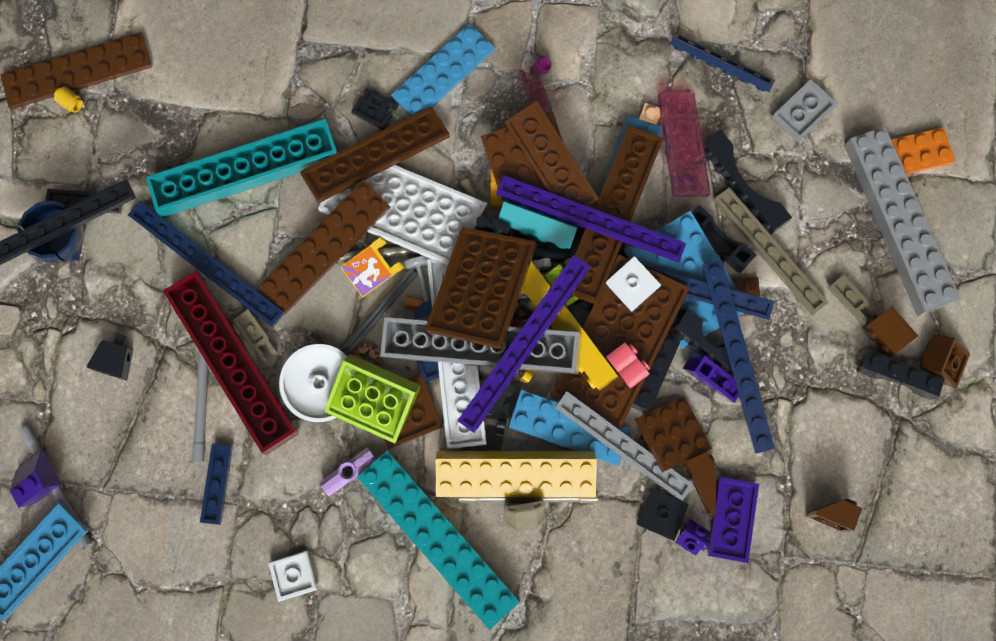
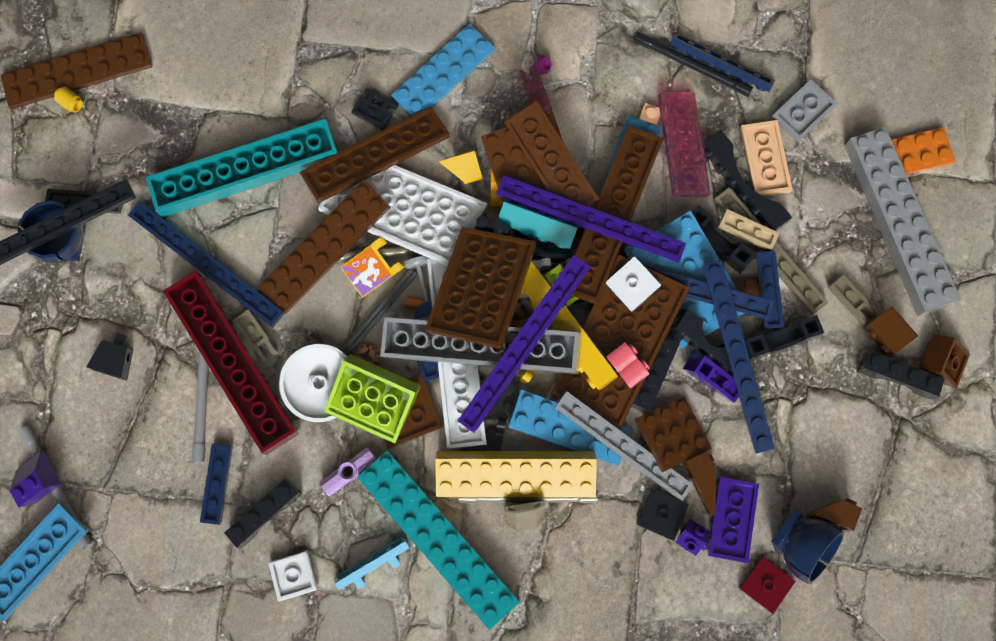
none -> black arch [224,478,302,548]
none -> medium azure hinge [334,536,409,590]
none -> yellow slope [439,149,482,184]
none -> black piece [634,32,754,97]
none -> tan plate [718,209,780,251]
none -> dark red plate [739,556,796,614]
none -> light nougat plate [740,120,793,196]
none -> black arch [744,315,825,361]
none -> dark blue plate [755,251,784,329]
none -> dark blue plate [771,509,844,584]

